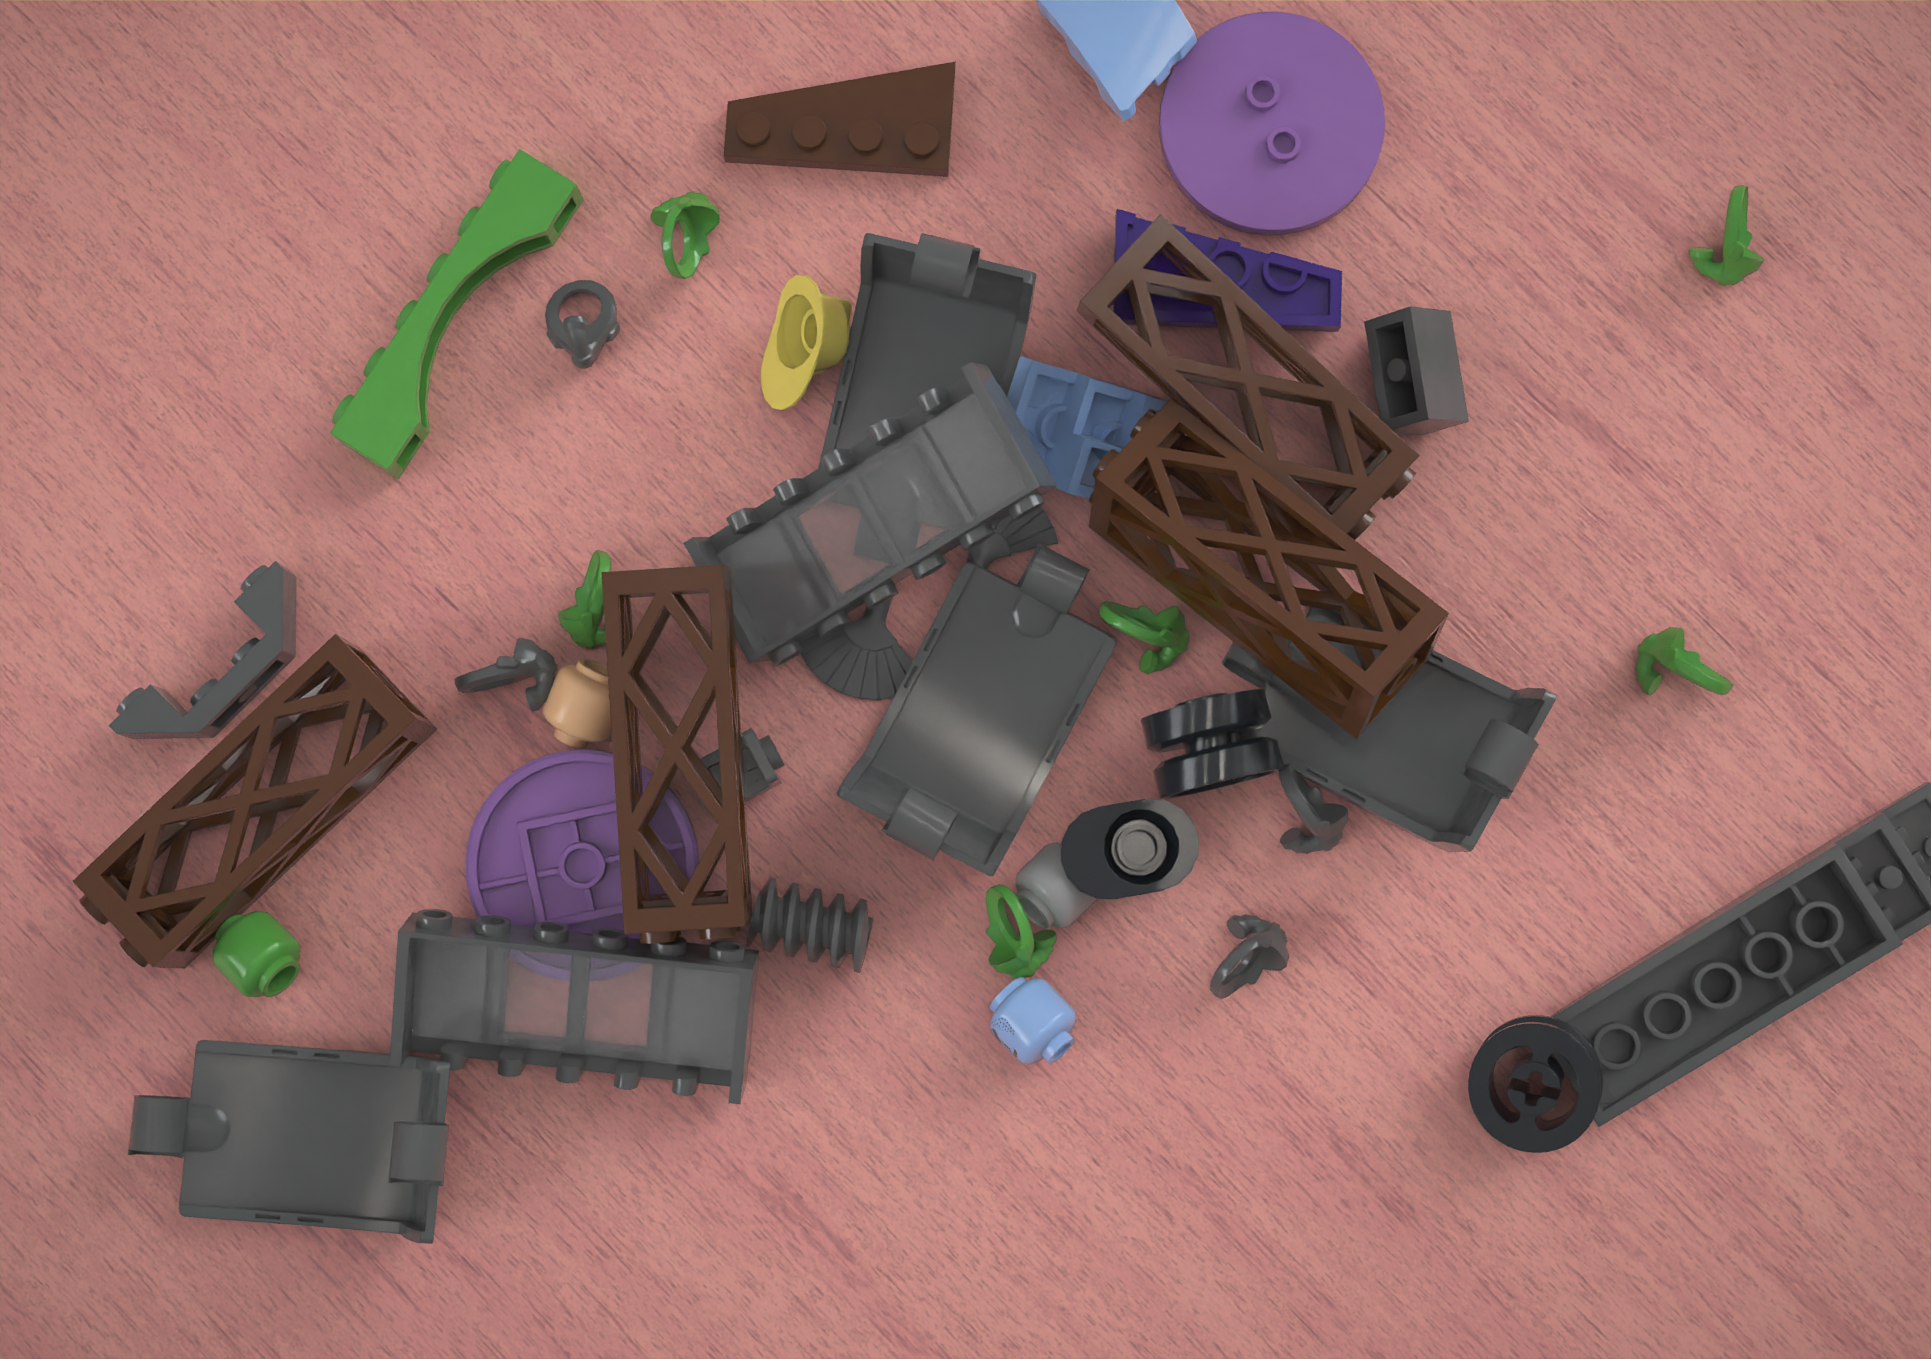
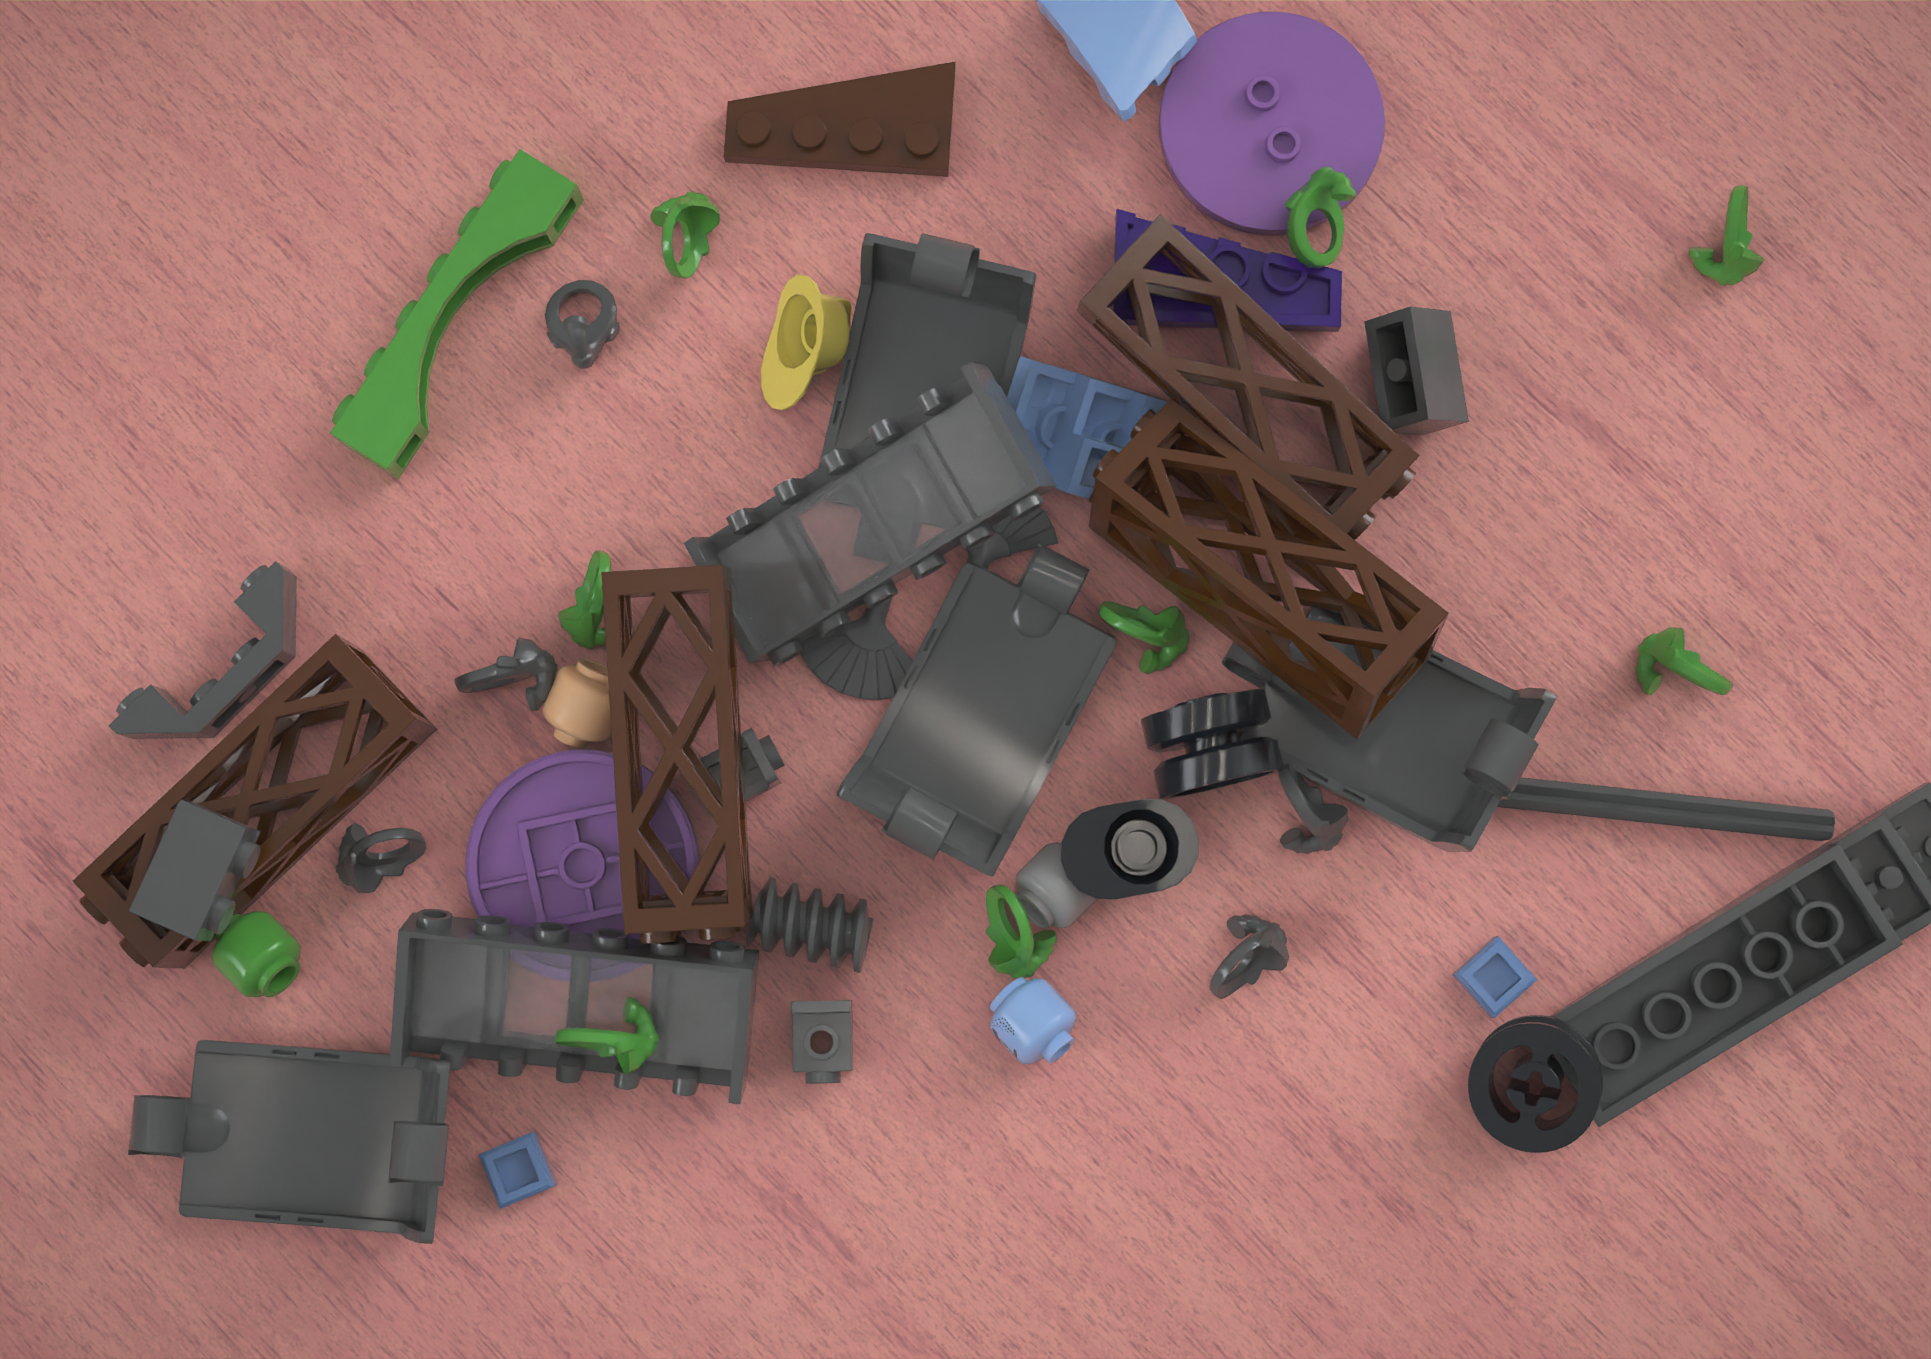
none -> dark grey brick [129,799,261,941]
none -> dark grey piece [336,823,426,893]
none -> medium blue tile [479,1131,557,1209]
none -> bright green piece [555,997,659,1075]
none -> dark grey brick [791,1000,853,1084]
none -> bright green piece [1284,167,1356,268]
none -> medium blue tile [1452,936,1537,1018]
none -> dark grey axle [1497,777,1835,841]

